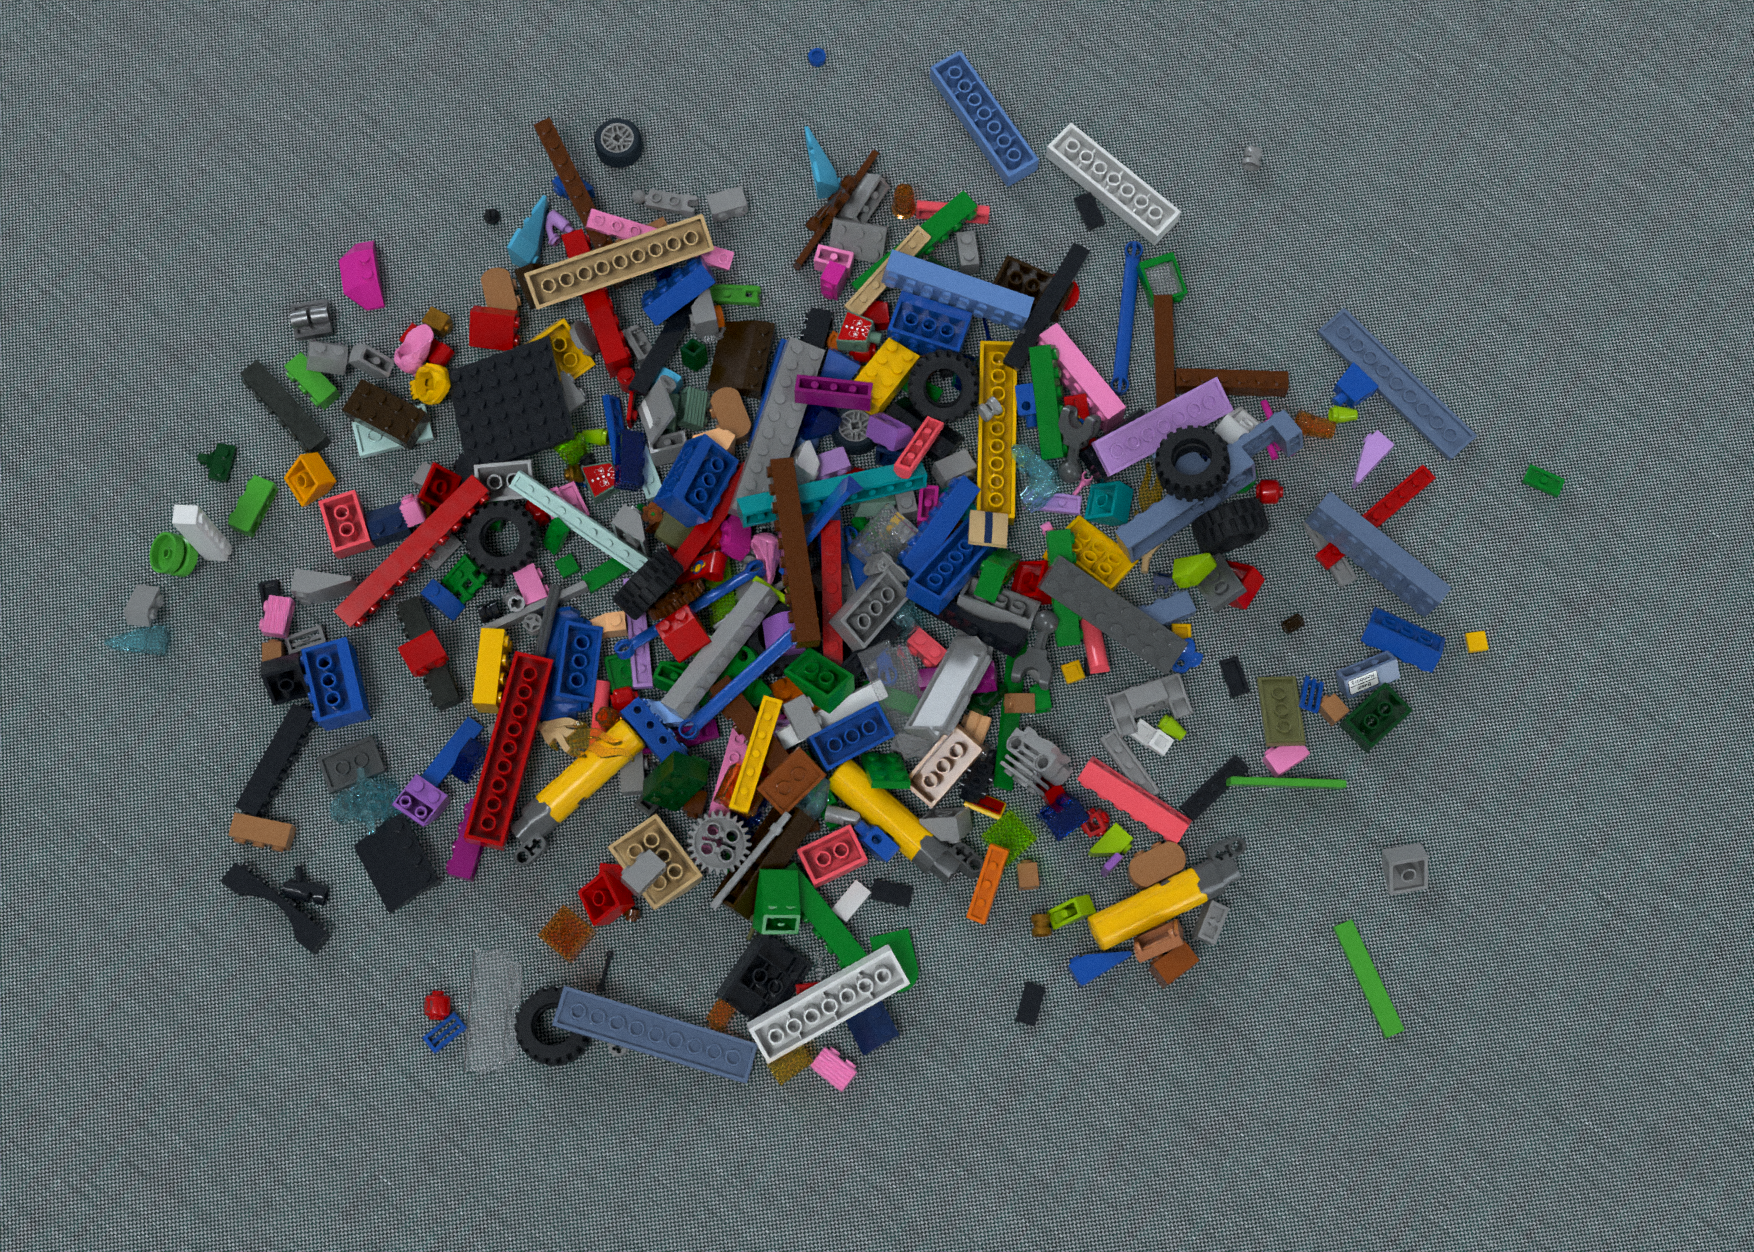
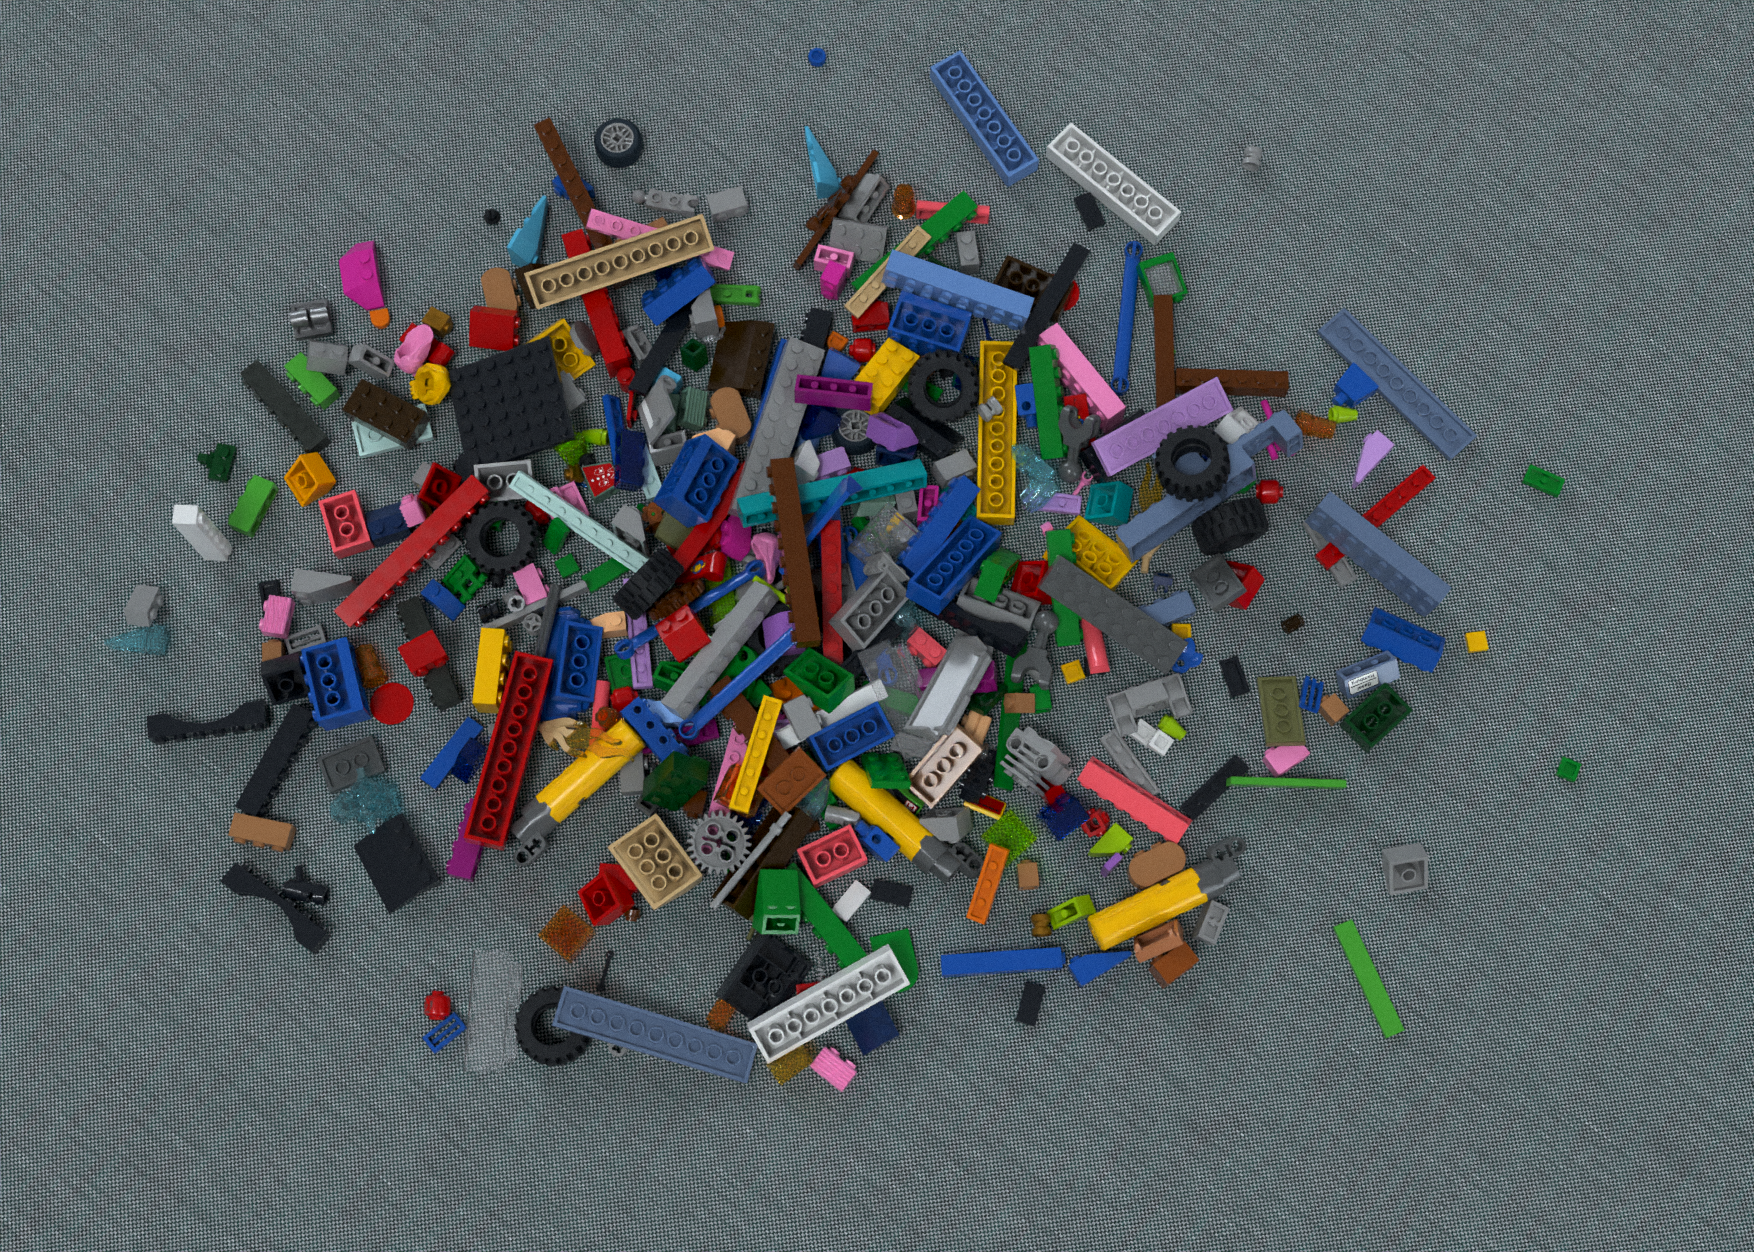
bright green wheel [149,532,198,577] -> none
medium lavender slope [392,774,450,827] -> none
lavender plant [546,210,575,247] -> none
light grey brick [621,849,667,898] -> none
torso [836,311,883,352] -> none
coral brick [894,416,944,479] -> none
tan slope [968,510,1008,548] -> none
lime slope [1172,553,1217,588] -> none
none -> black arch [147,700,270,745]
none -> clear orange plant [355,644,389,689]
none -> orange tile [369,308,390,329]
none -> red sticker [370,683,414,725]
none -> slope [886,789,924,816]
none -> blue brick [940,947,1066,978]
none -> green tile [1555,756,1582,783]

